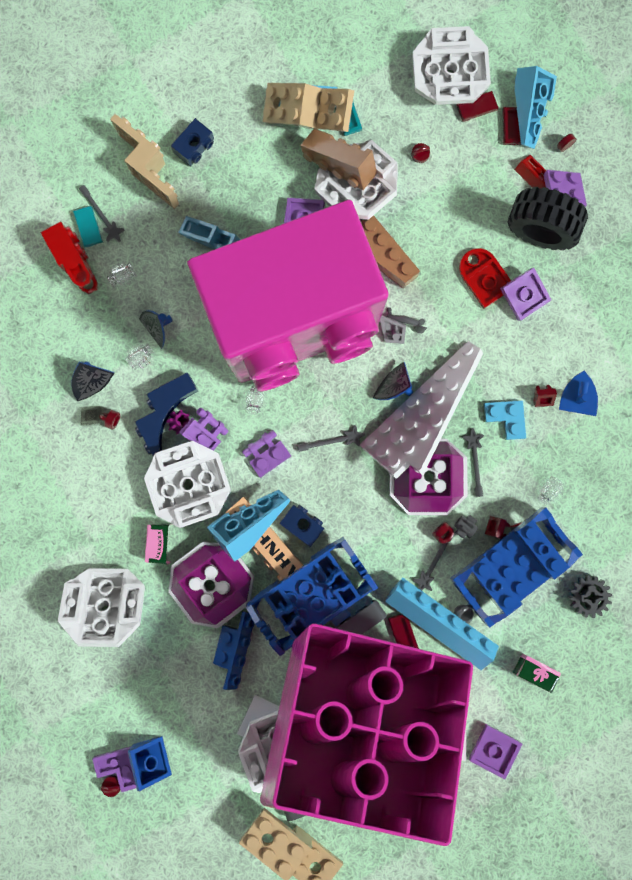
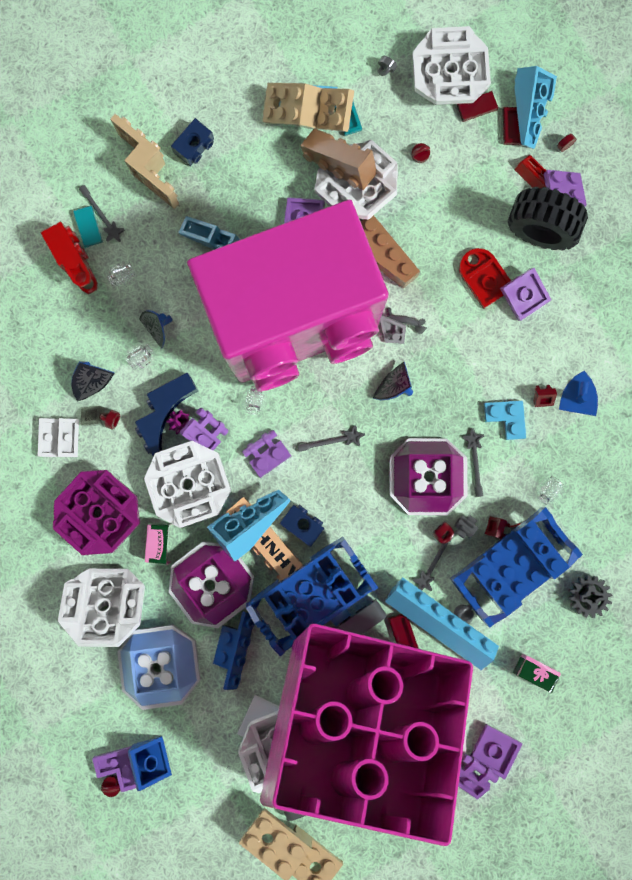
white wing [360,341,483,479] -> none
none -> white slope [38,418,79,457]
none -> magenta piece [53,470,140,555]
none -> light blue piece [118,624,200,710]
none -> dark grey tile [378,55,397,76]
none -> medium lavender plate [458,754,499,800]

